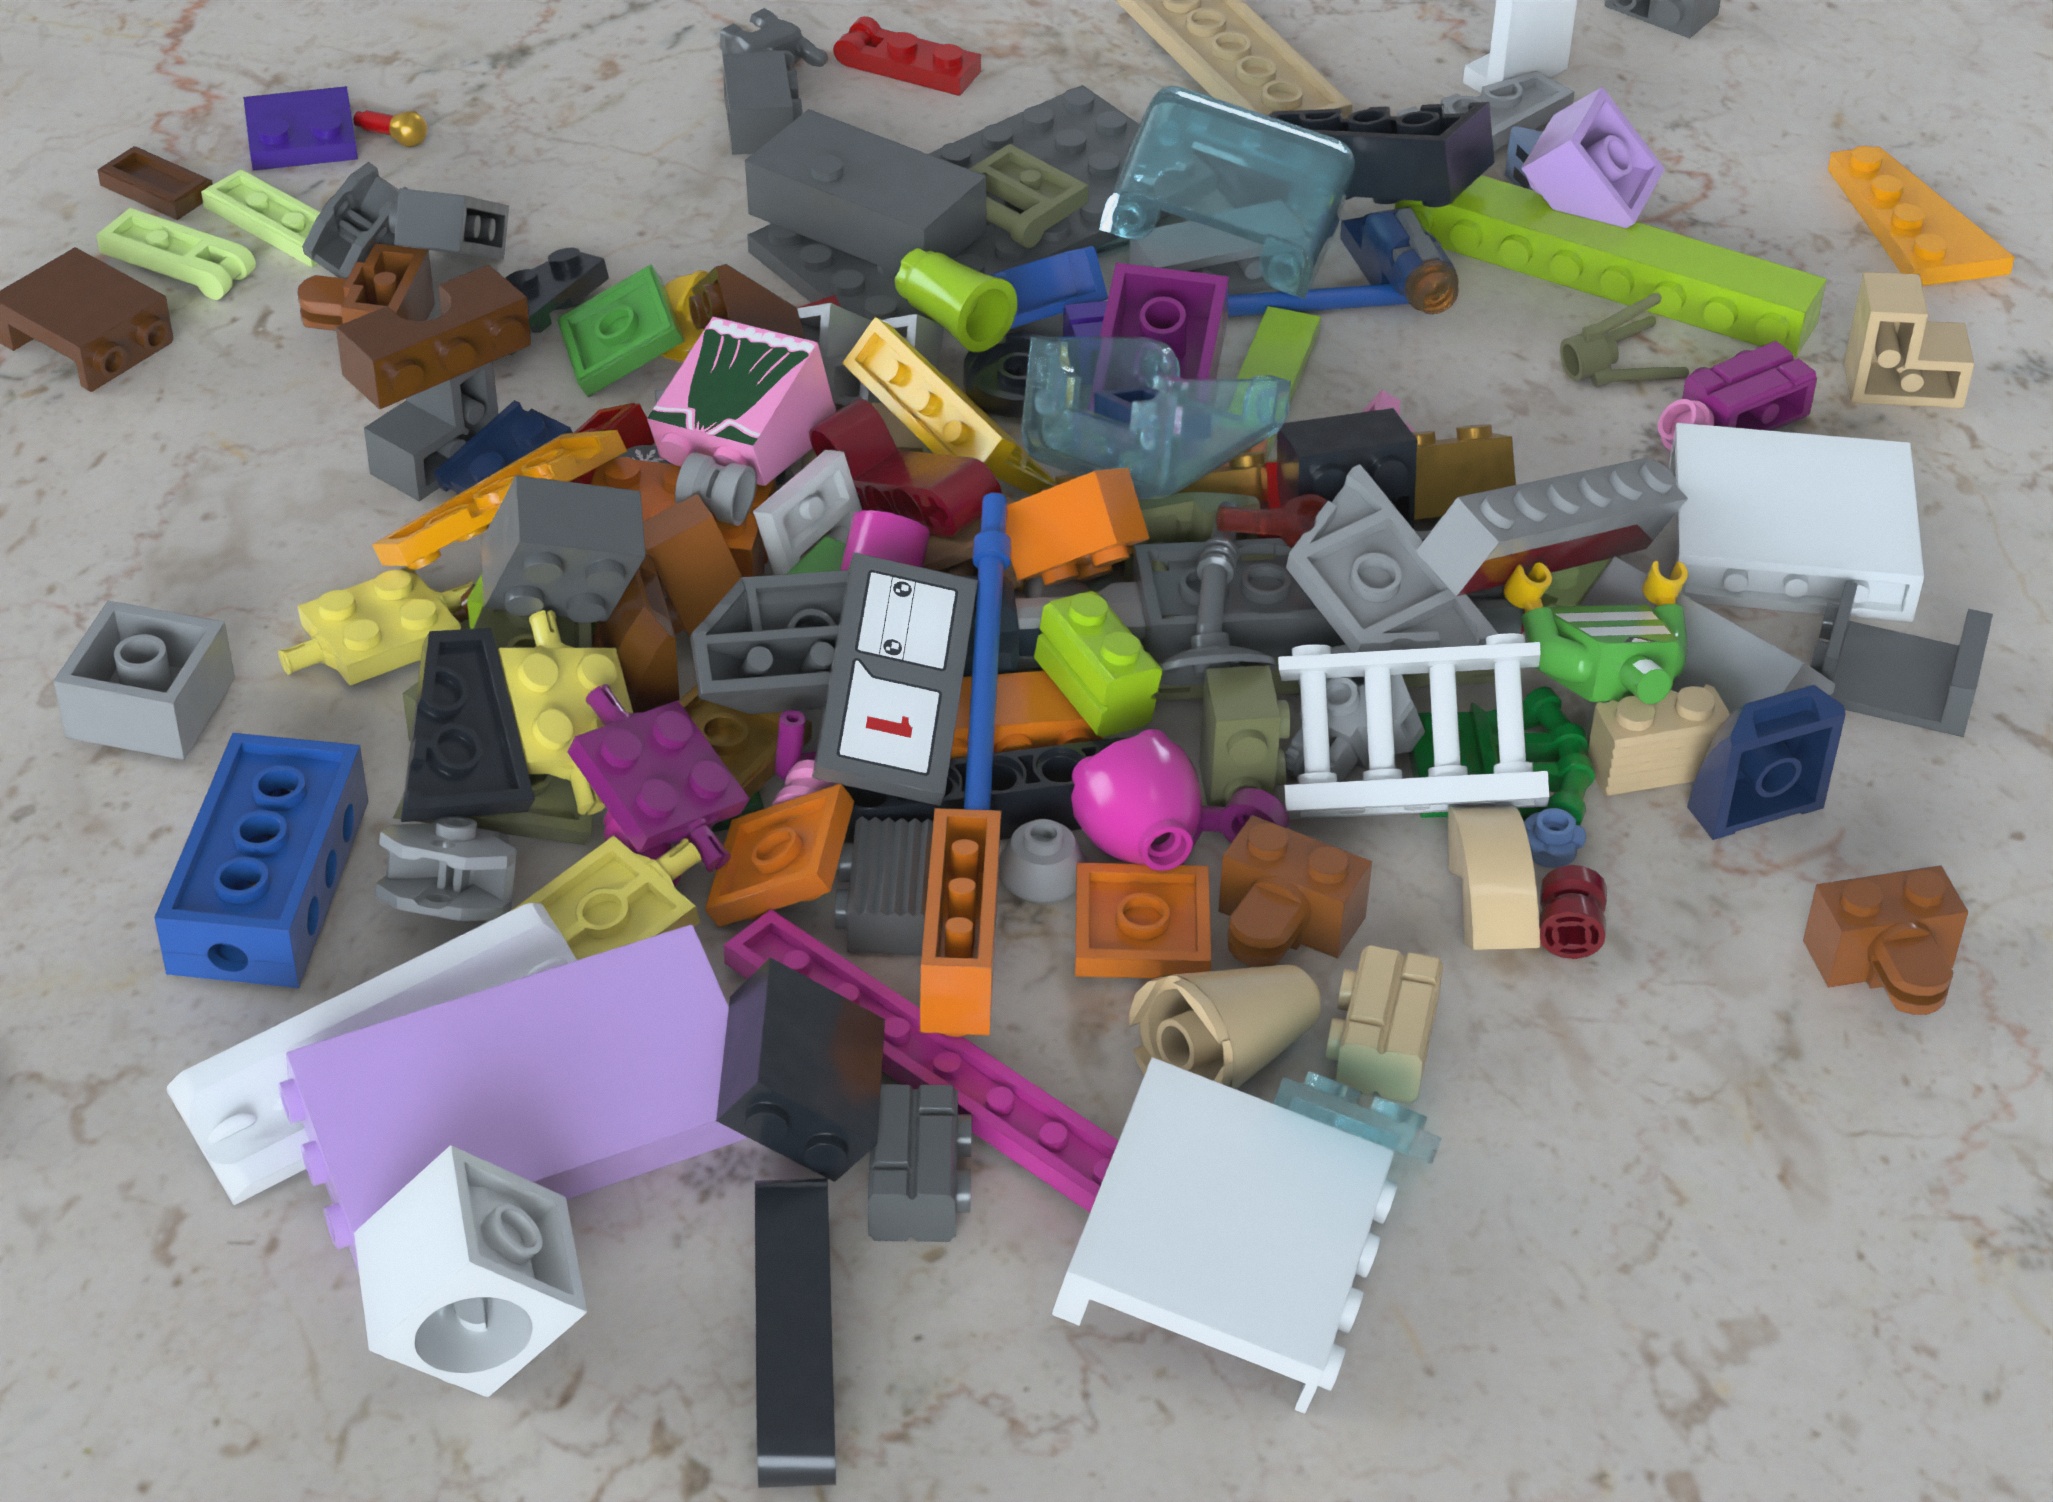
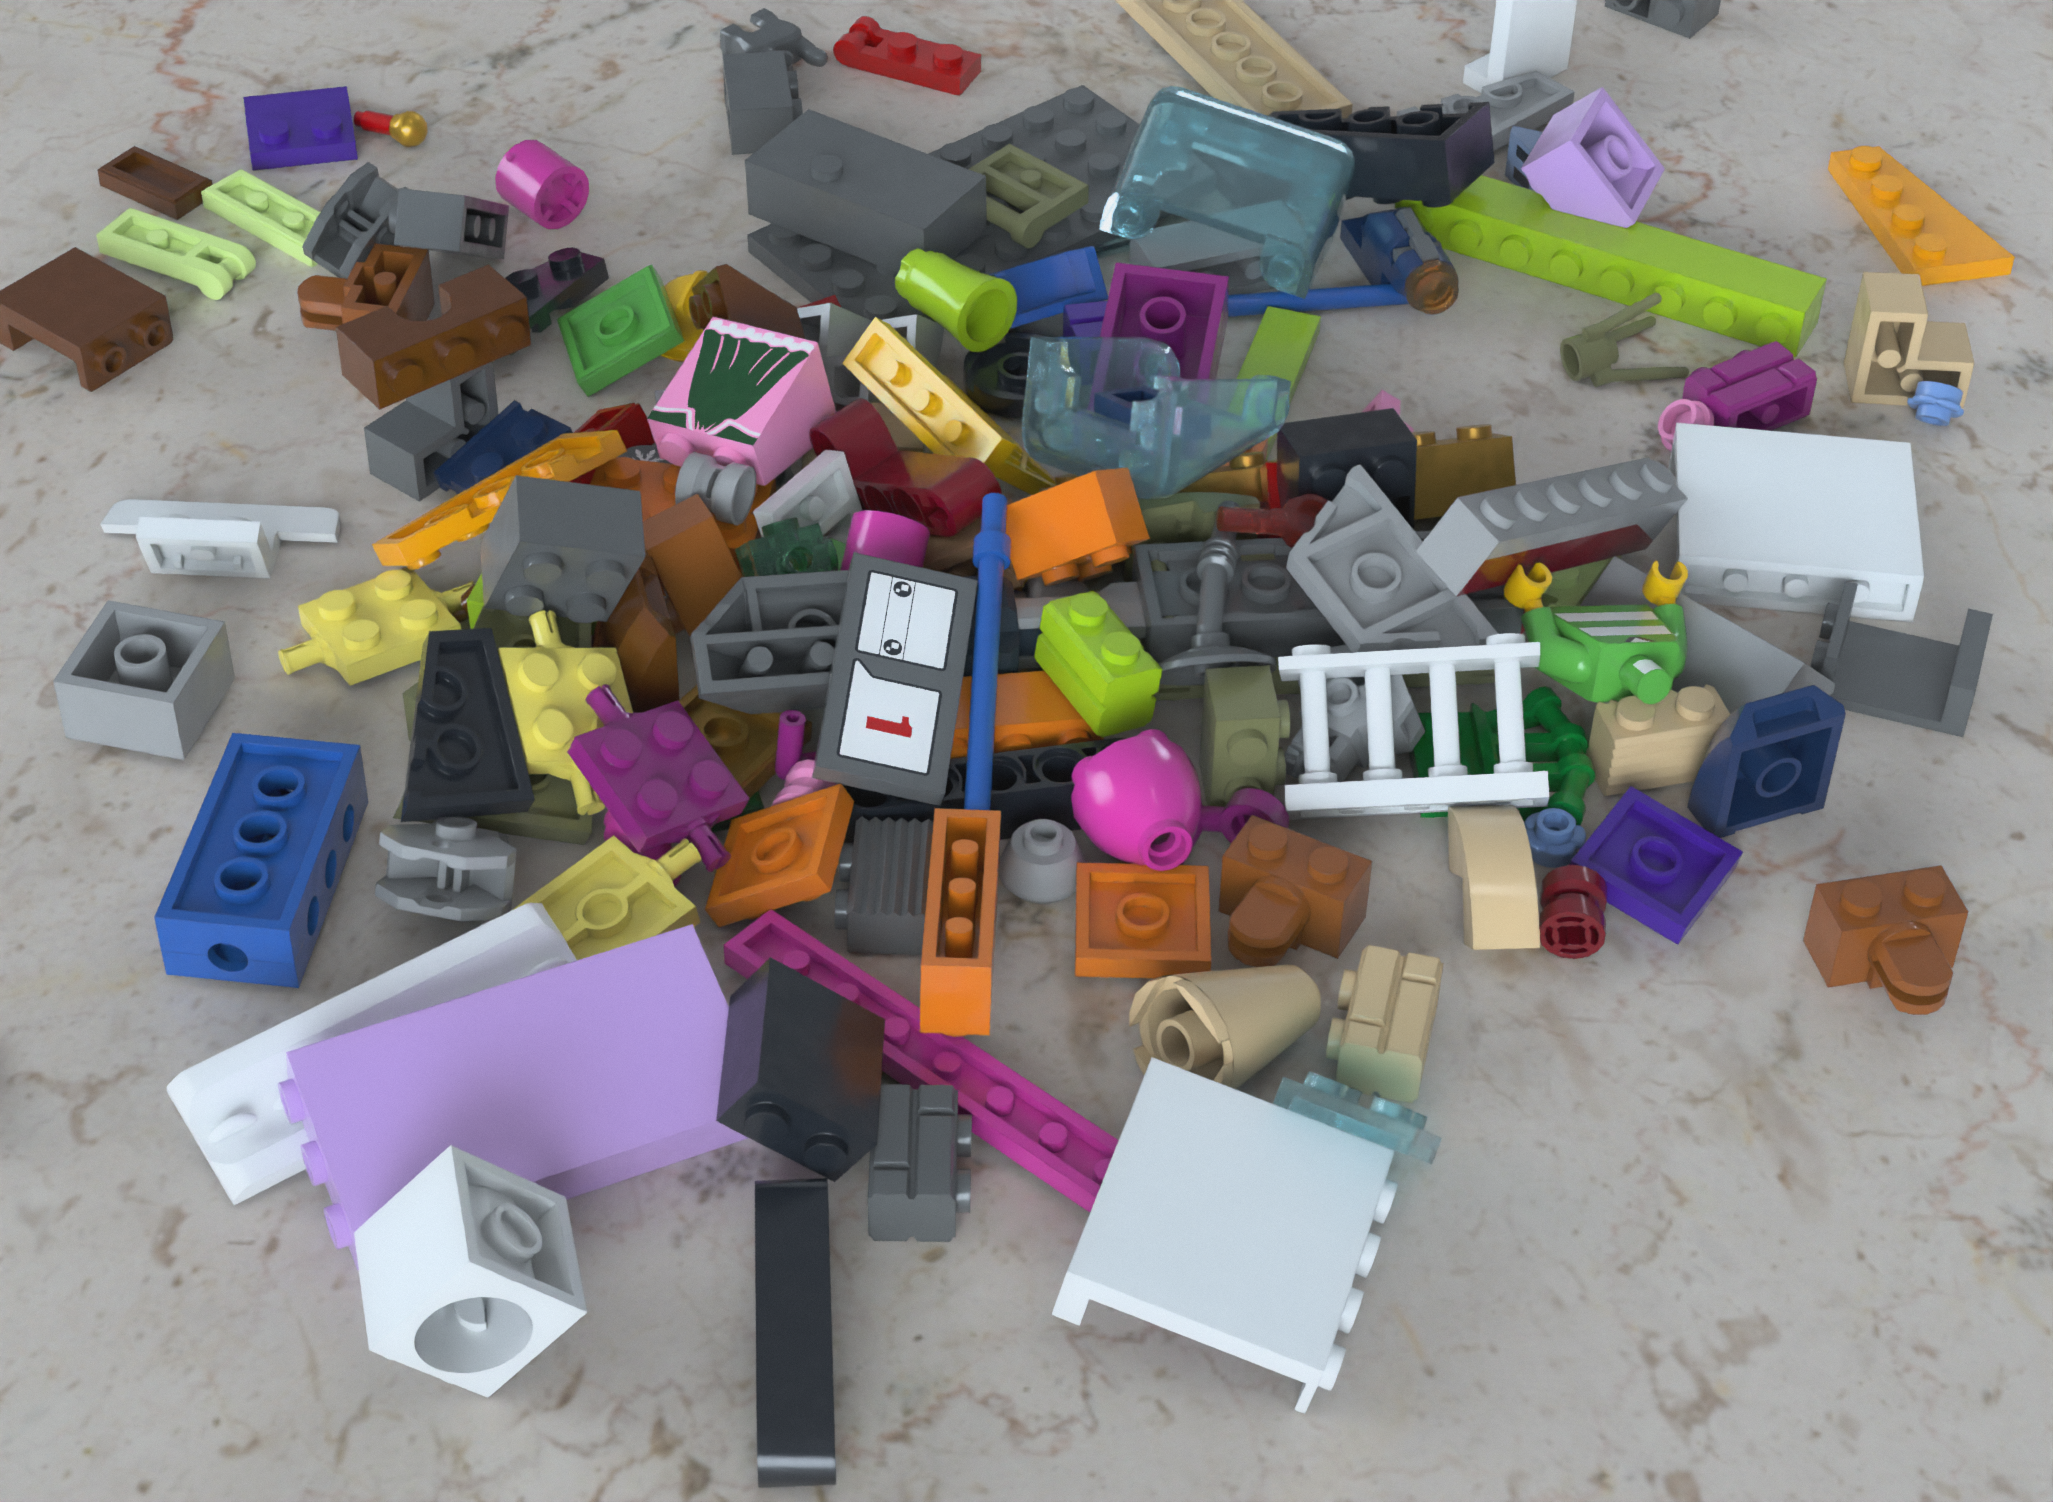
none -> white plate [100,499,340,578]
none -> dark pink piece [495,140,589,229]
none -> clear green brick [735,517,839,577]
none -> dark purple plate [1569,786,1743,945]
none -> medium blue plate [1907,381,1964,426]

